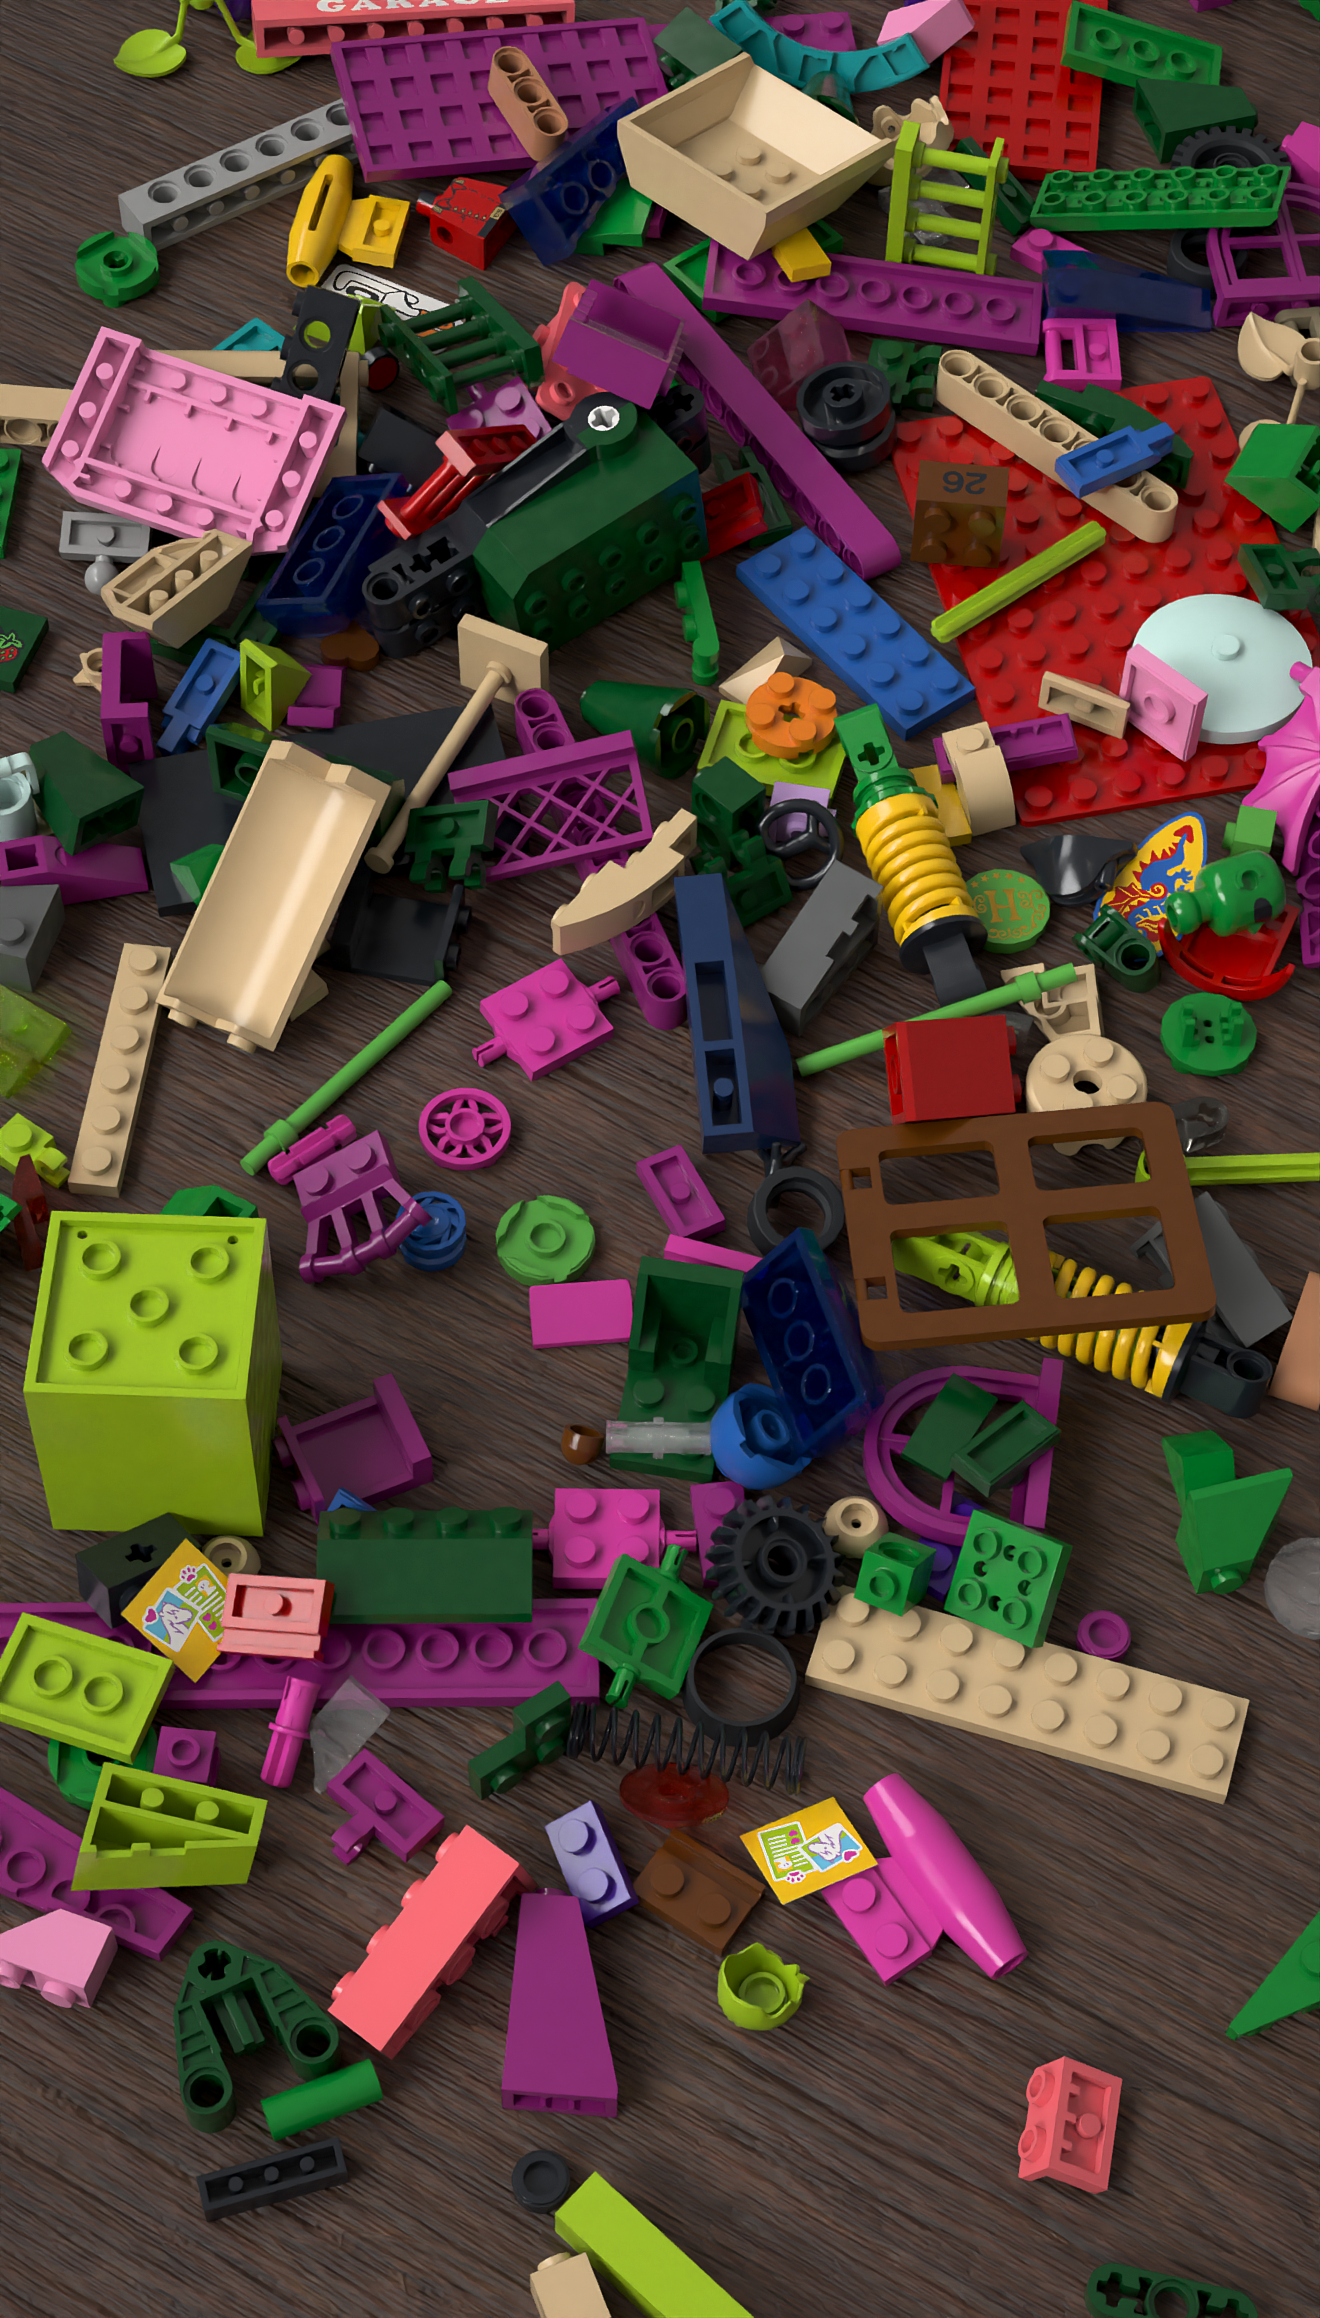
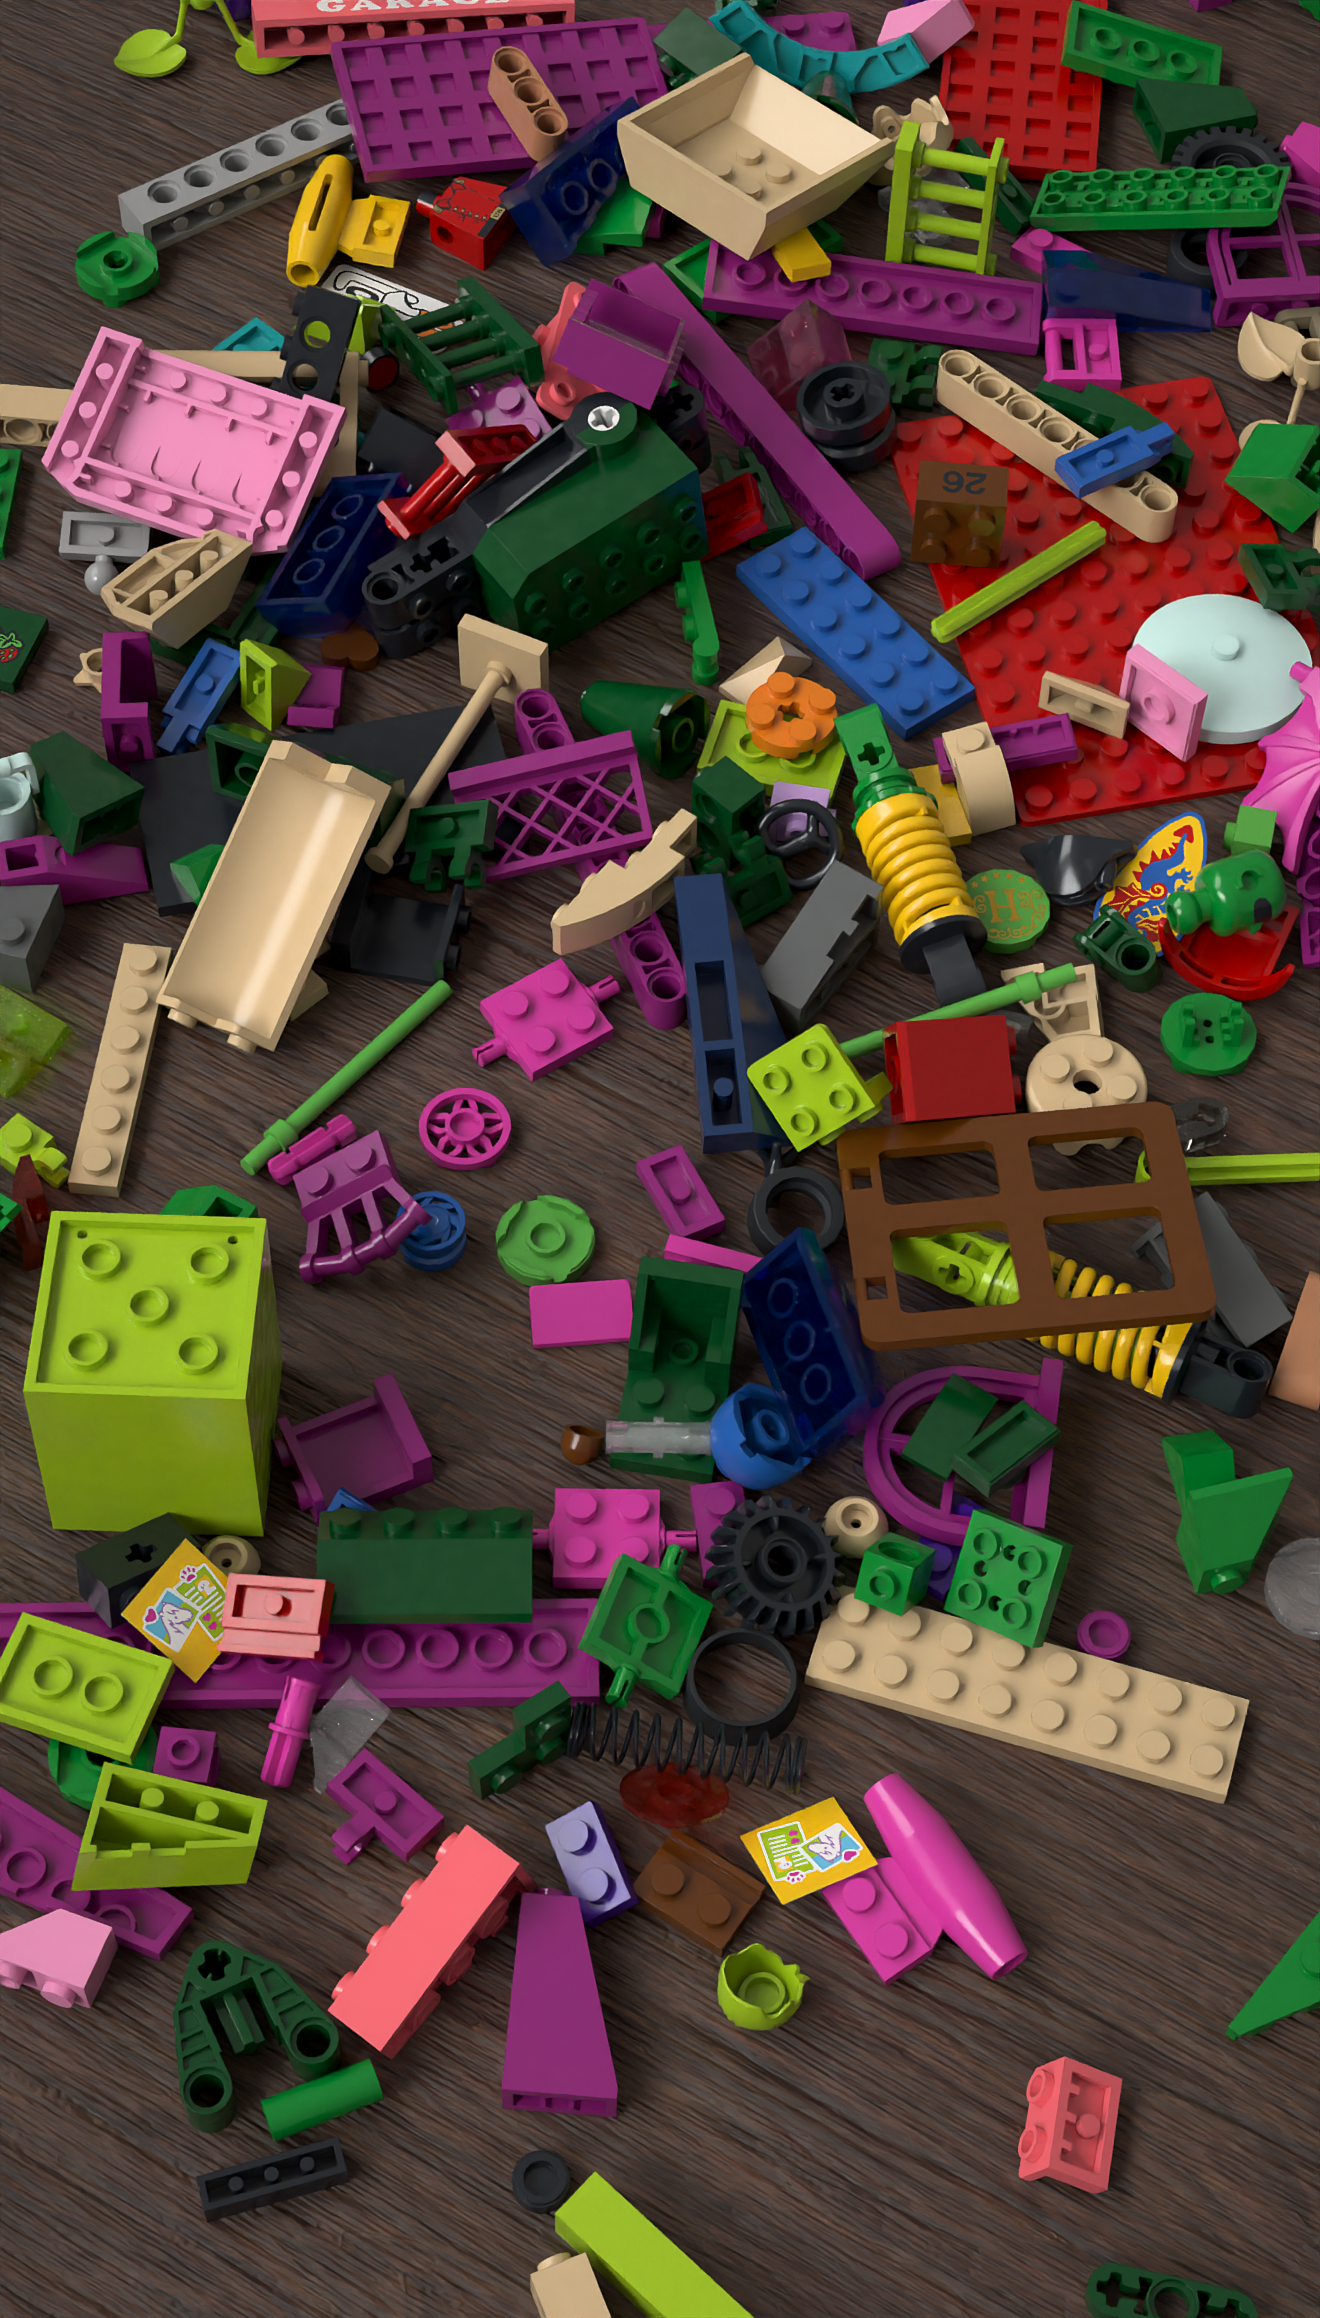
none -> lime bracket [747,1023,893,1152]

